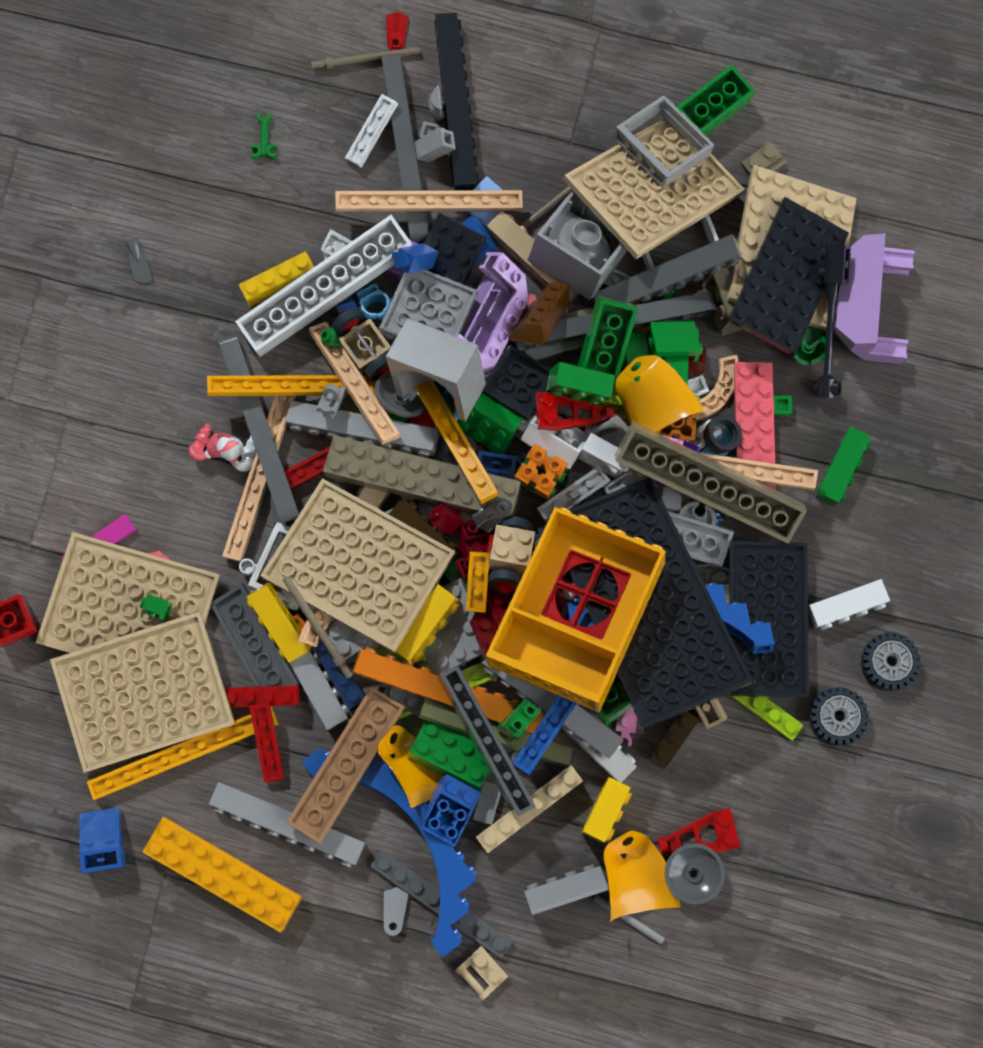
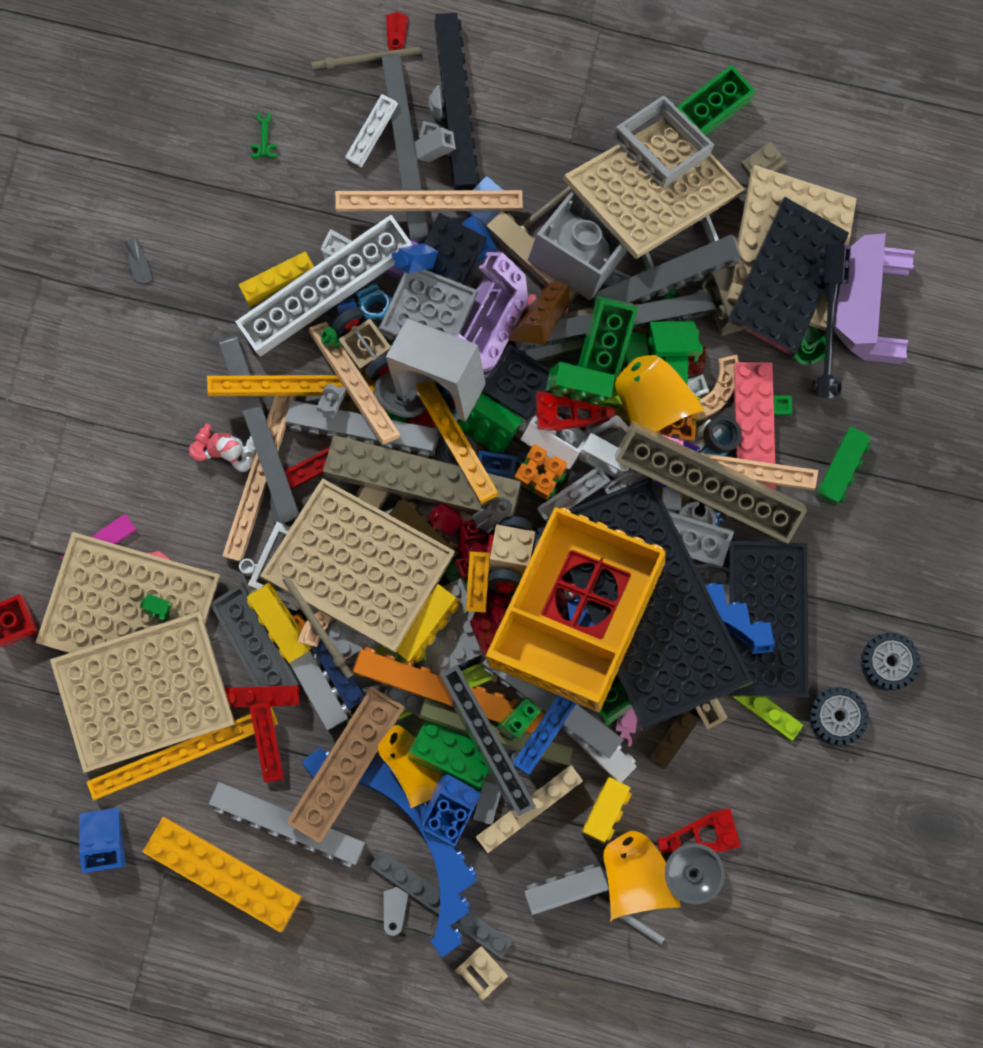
white brick [808,579,890,630] -> none

